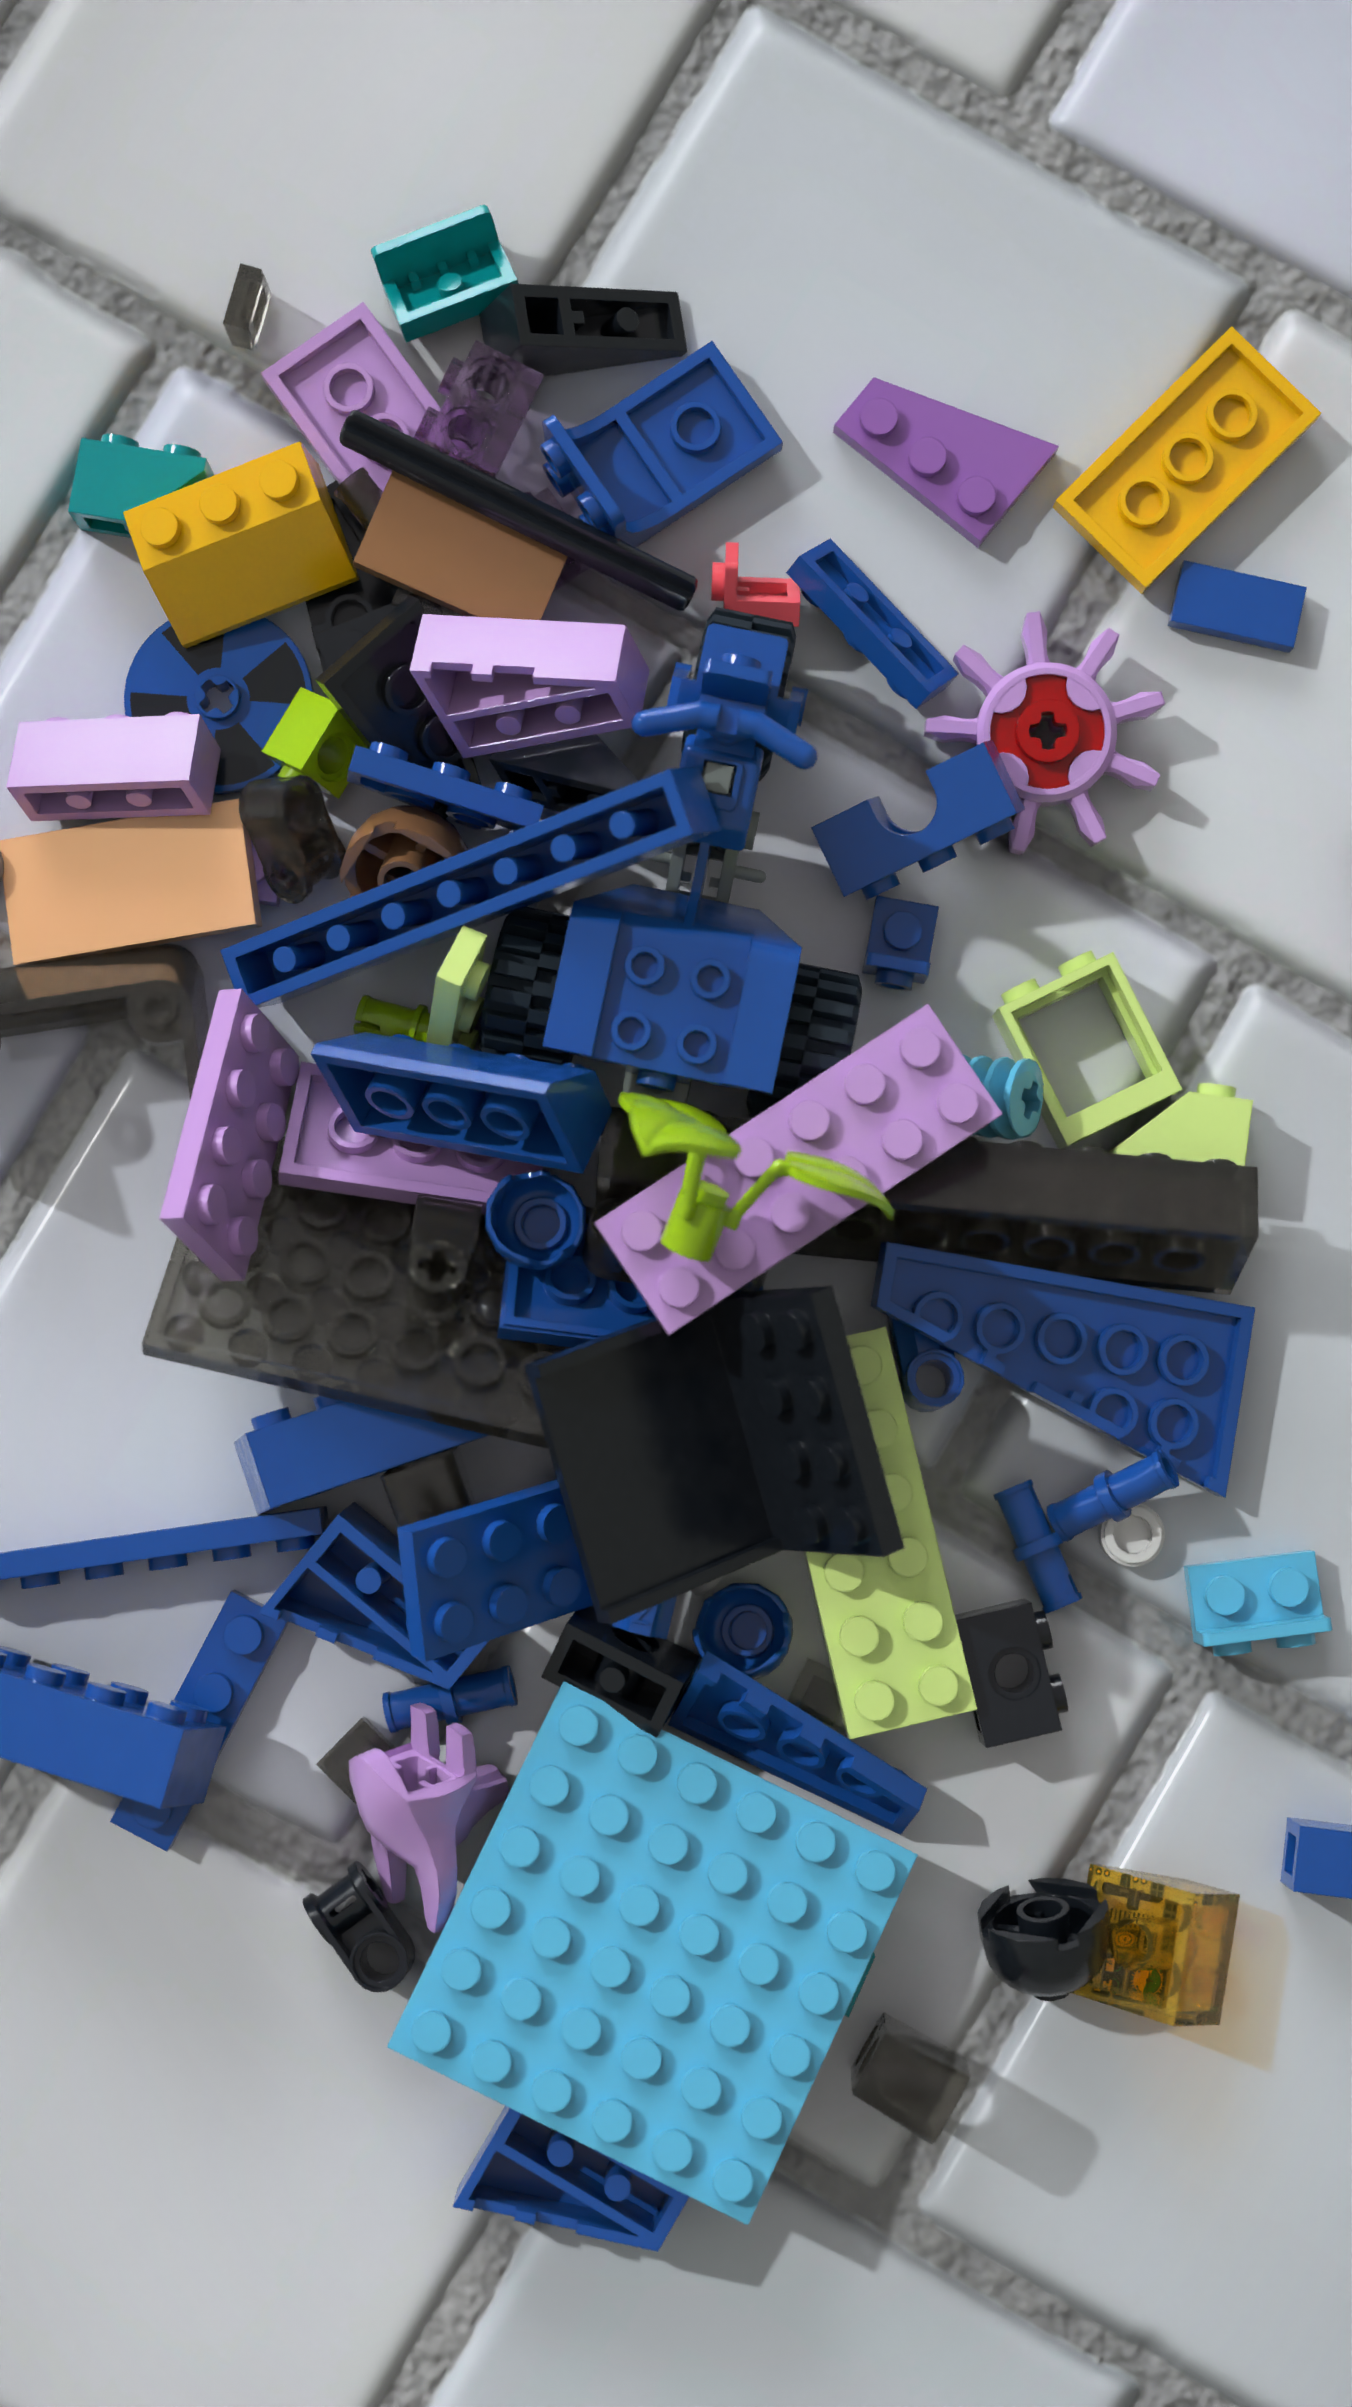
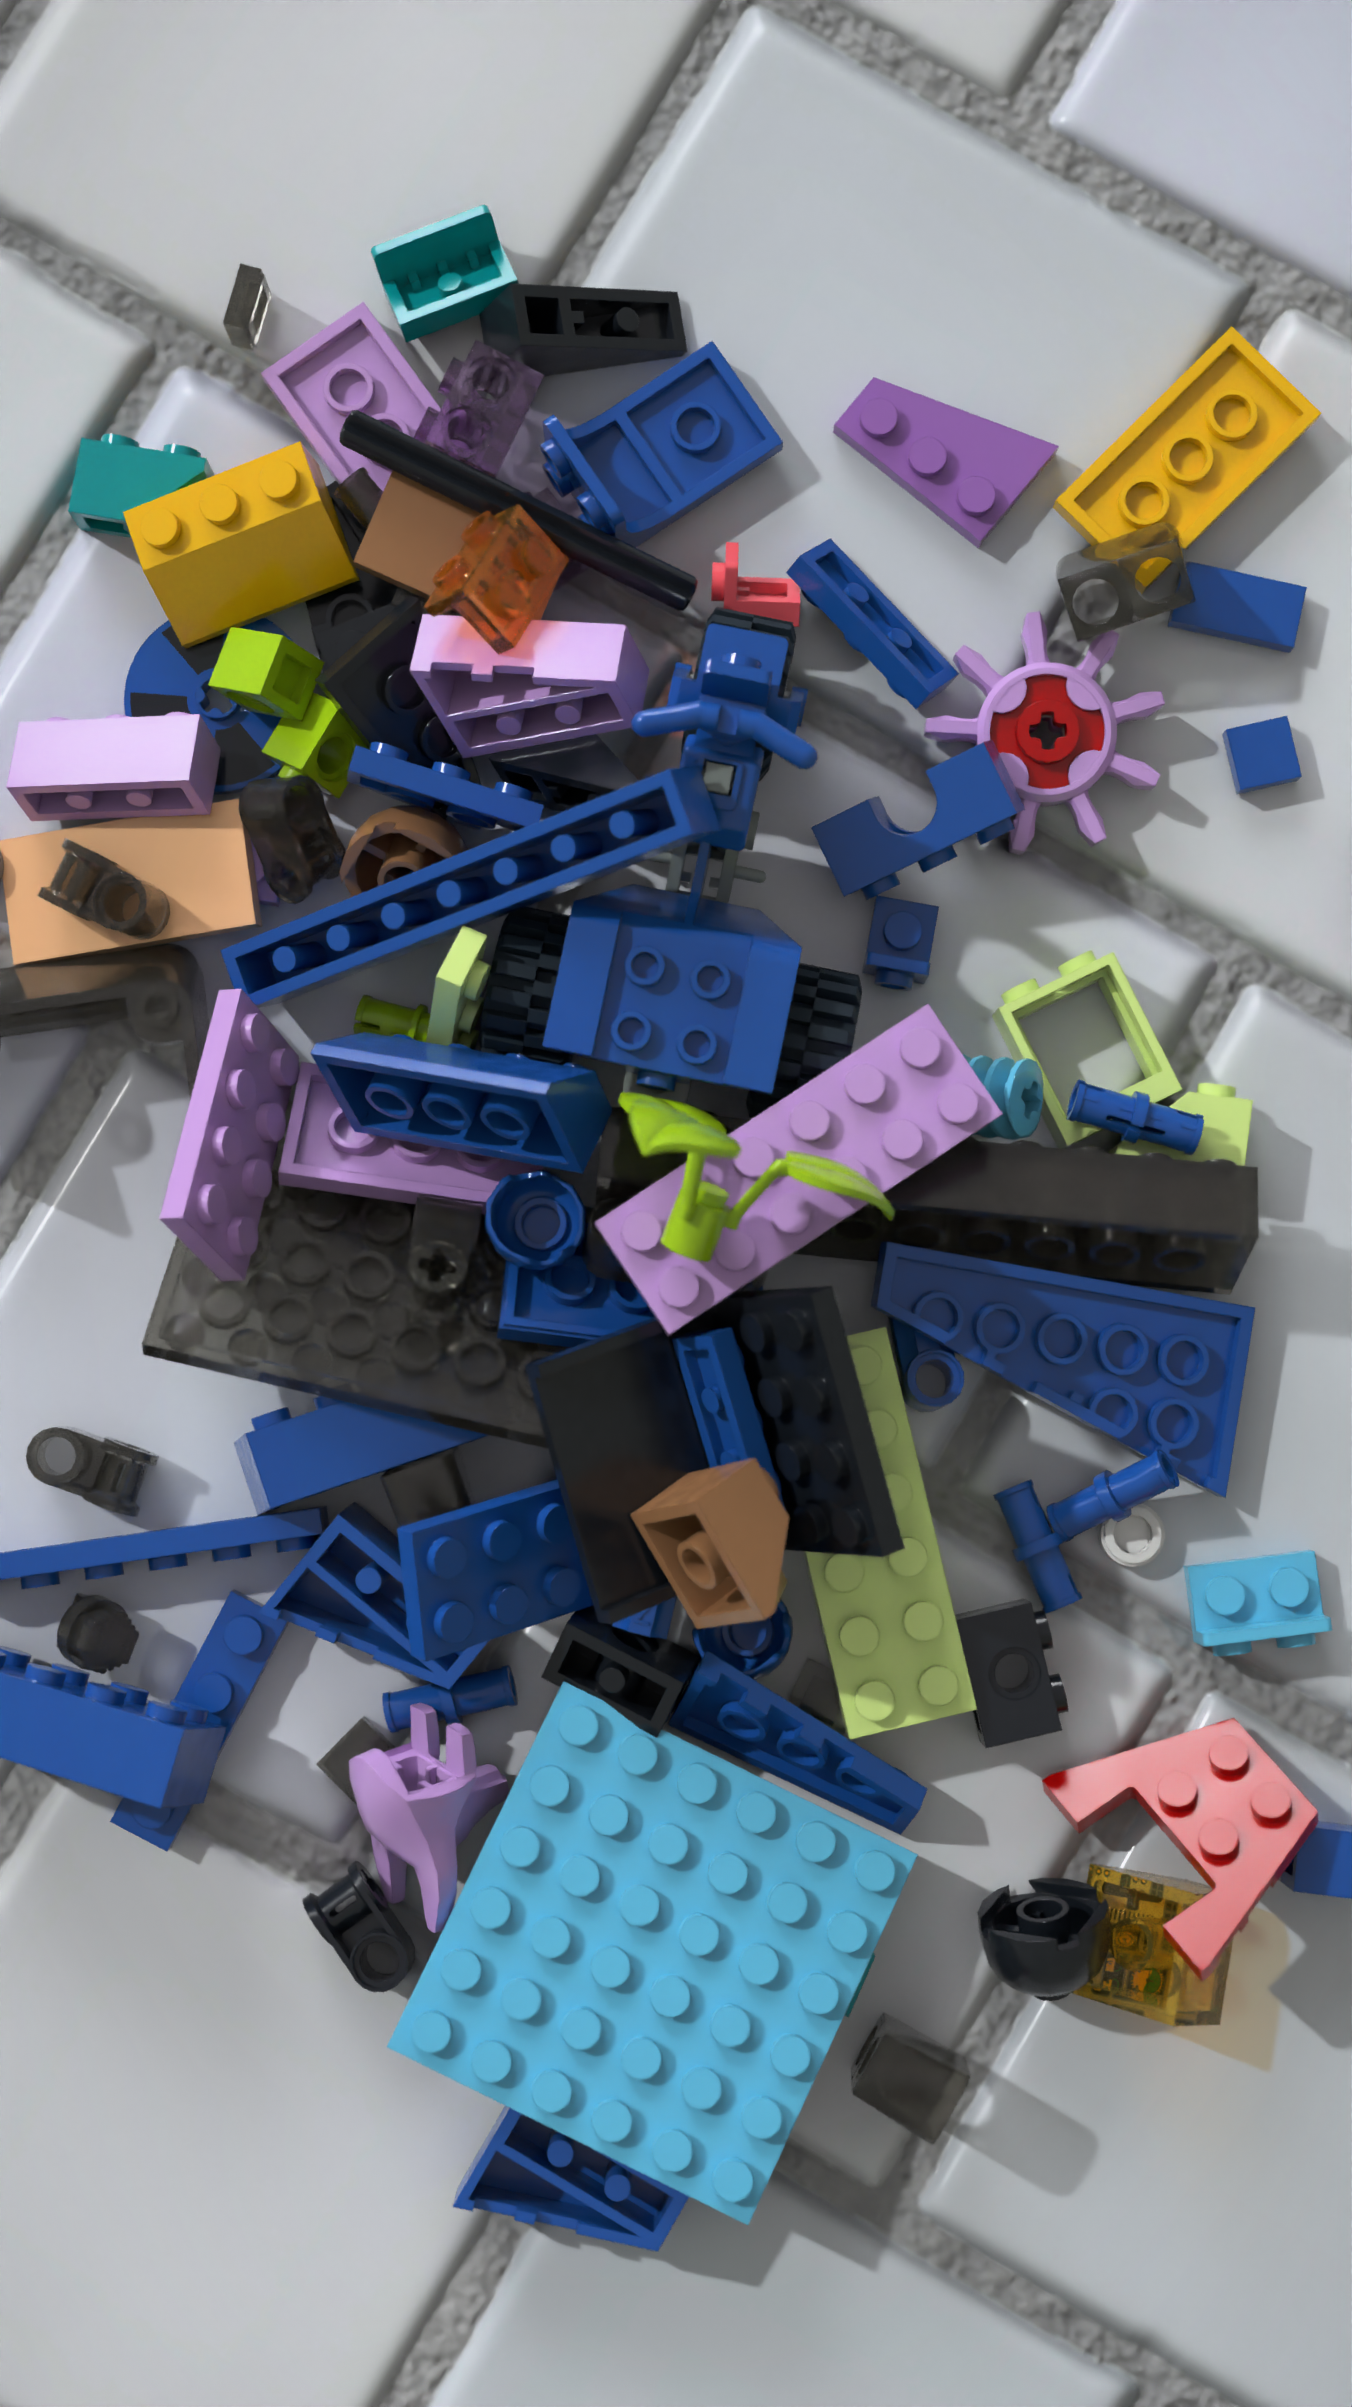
none -> clear smoke piece [26,1426,159,1517]
none -> clear smoke piece [37,838,170,940]
none -> clear smoke piece [56,1593,139,1674]
none -> lime brick [208,627,325,721]
none -> clear orange bracket [424,504,569,655]
none -> medium nougat slope [630,1458,789,1629]
none -> blue plate [672,1327,786,1510]
none -> wing [1042,1718,1318,1982]
none -> clear smoke piece [1055,522,1196,642]
none -> blue pin [1066,1080,1204,1156]
none -> blue tile [1222,716,1302,794]

